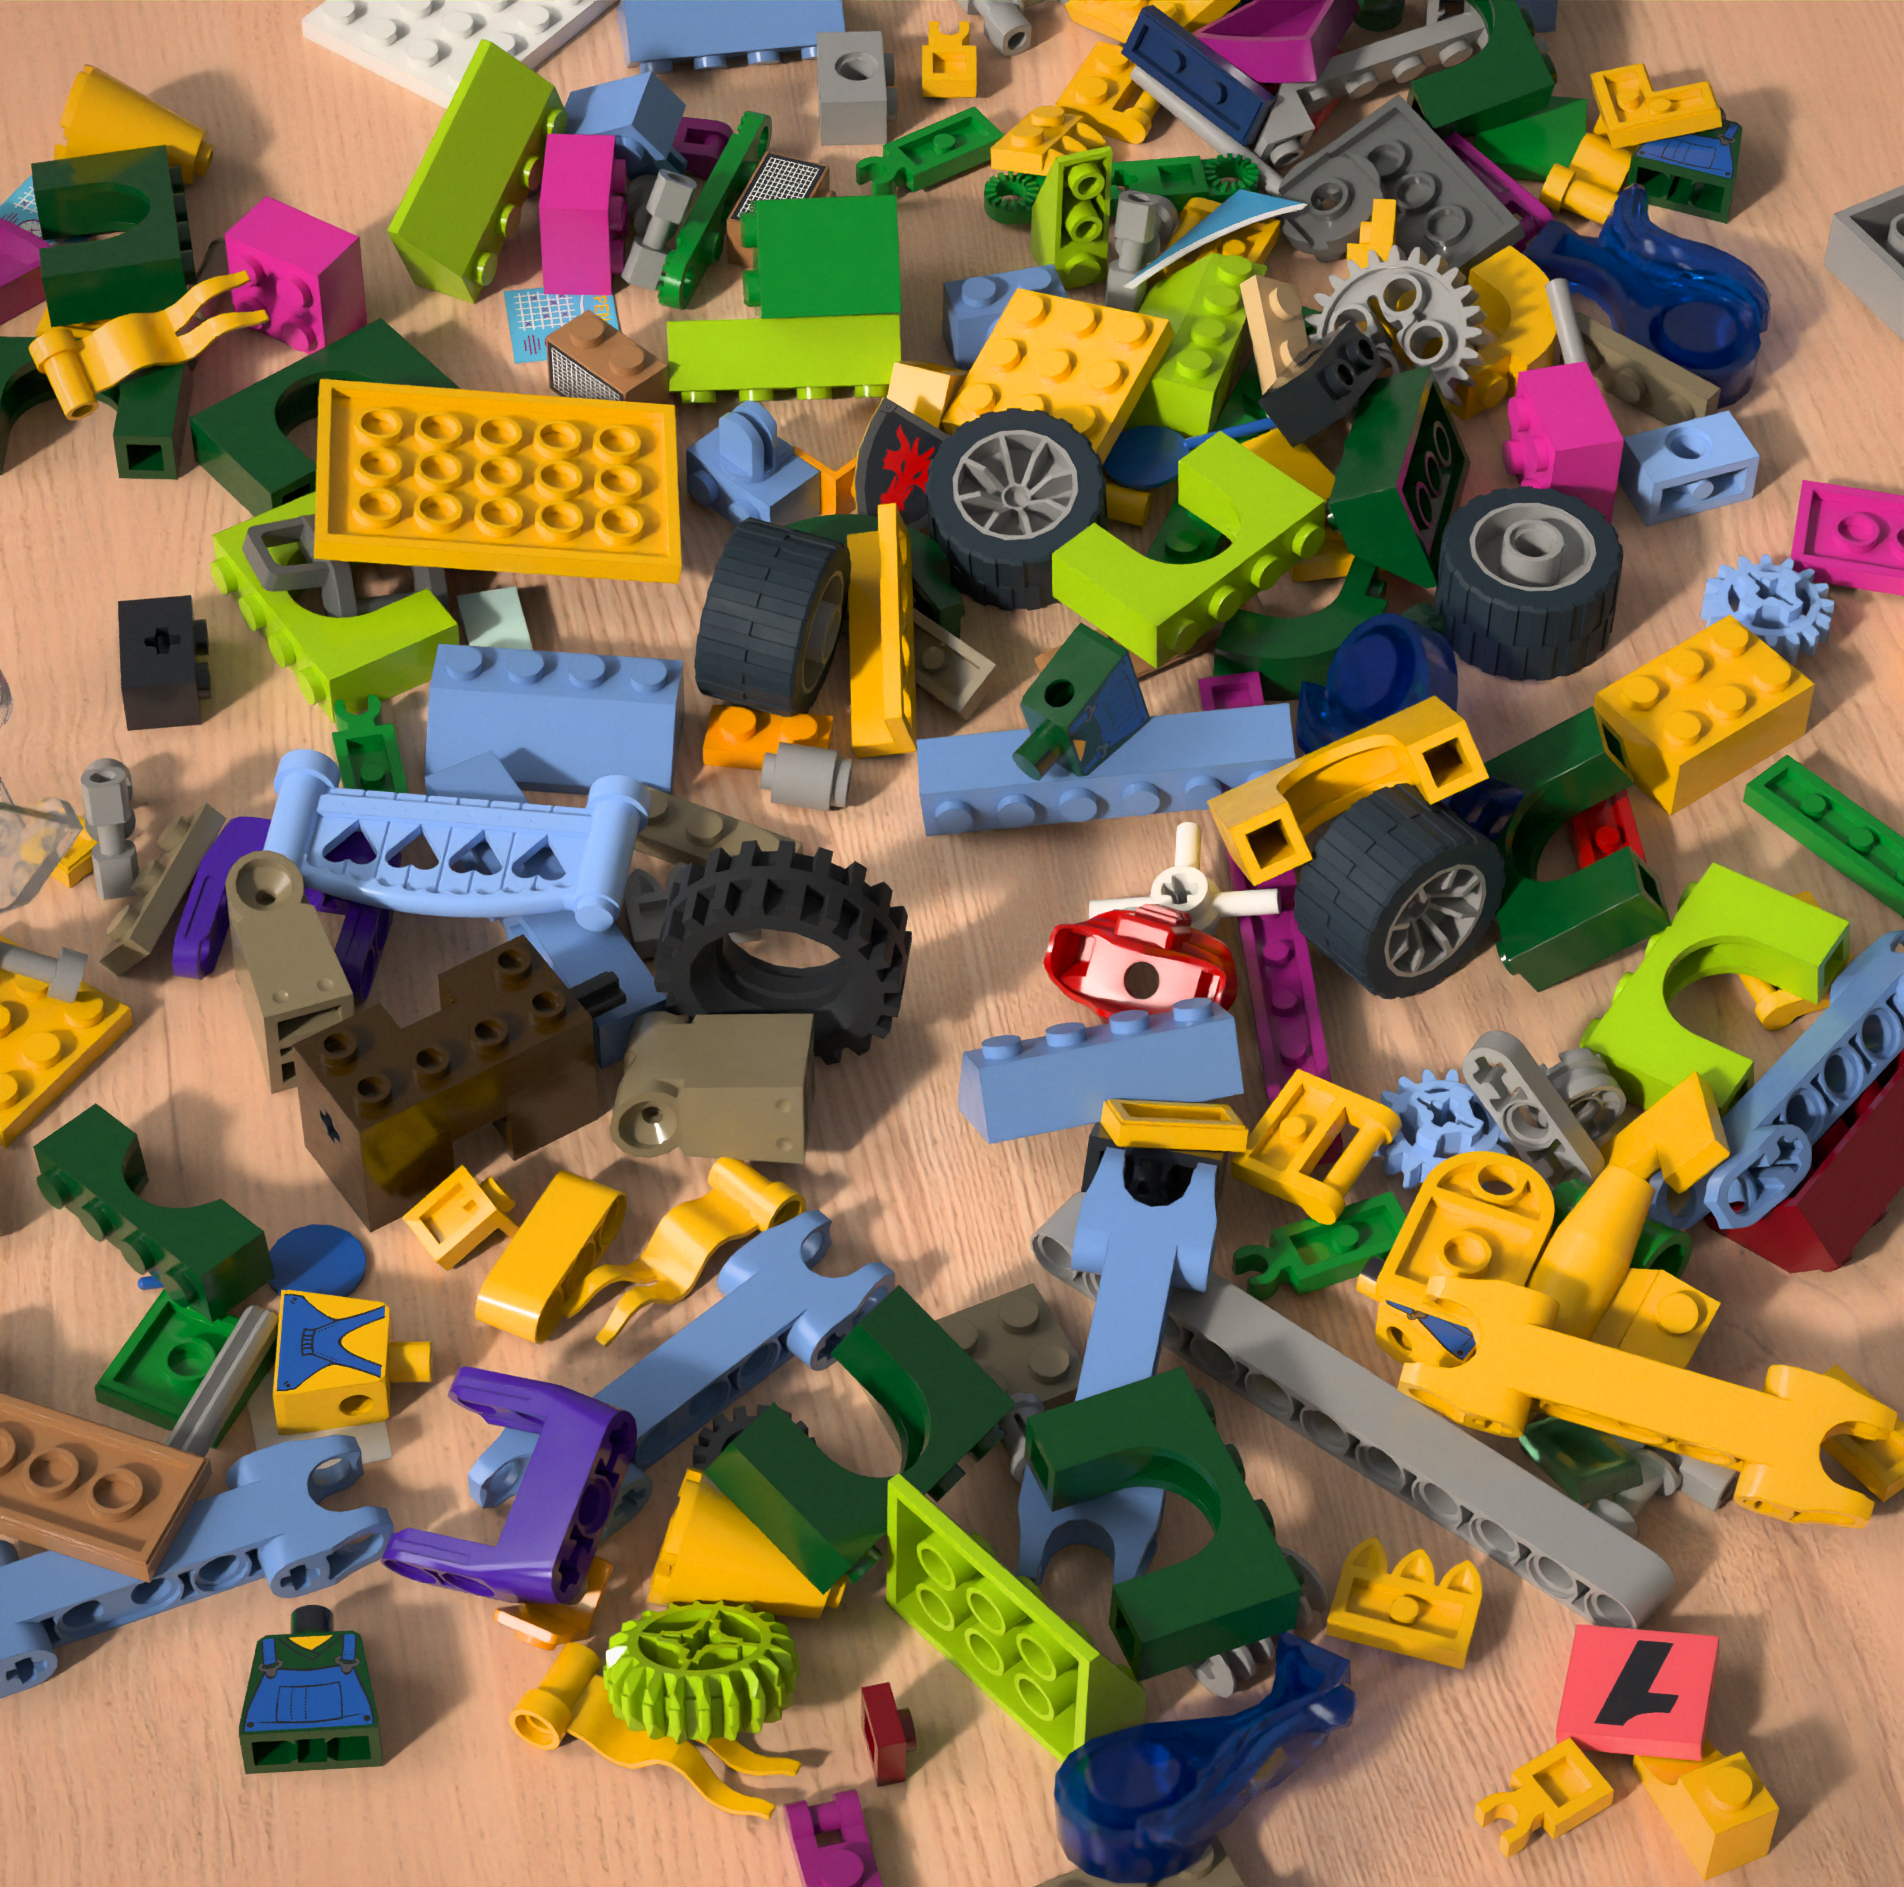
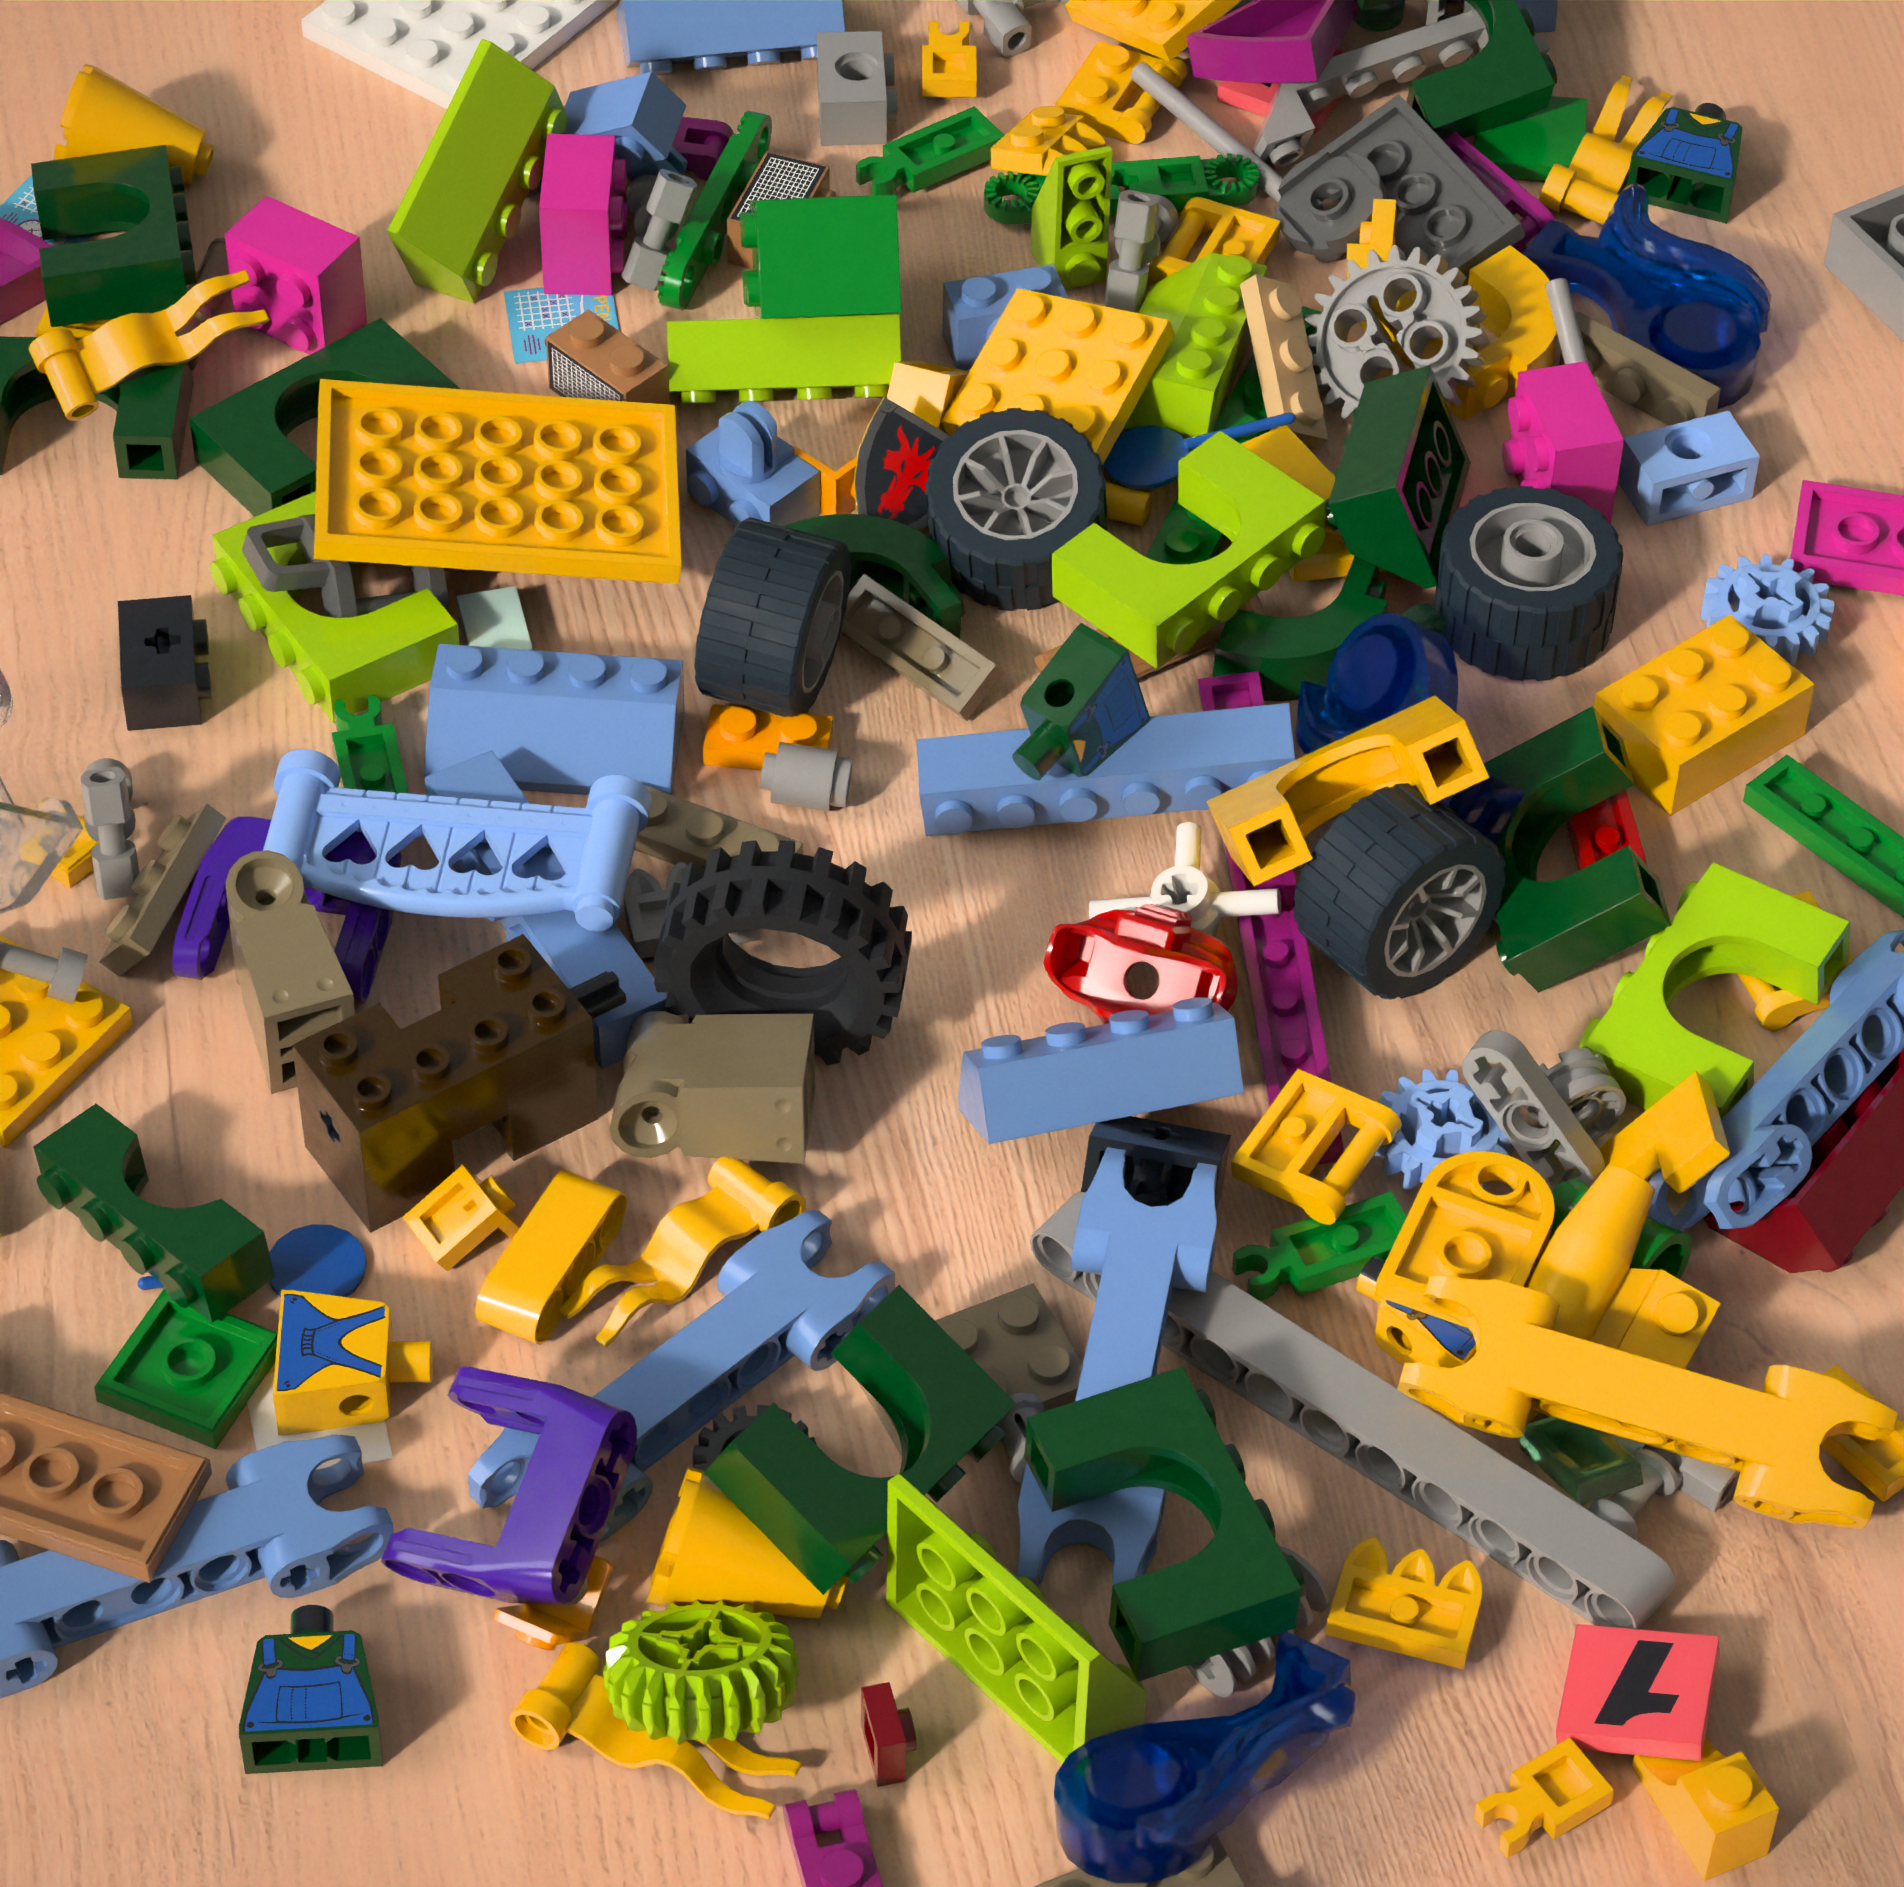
light grey axle [164,1305,279,1457] -> none
yellow fence [847,503,917,759] -> none
yellow tile [1100,1099,1249,1152] -> none
dark blue tile [1121,4,1276,147] -> none
dark azure sticker [1123,189,1308,289] -> none
black brick [1258,320,1385,448] -> none
yellow tile [1590,63,1722,149] -> none

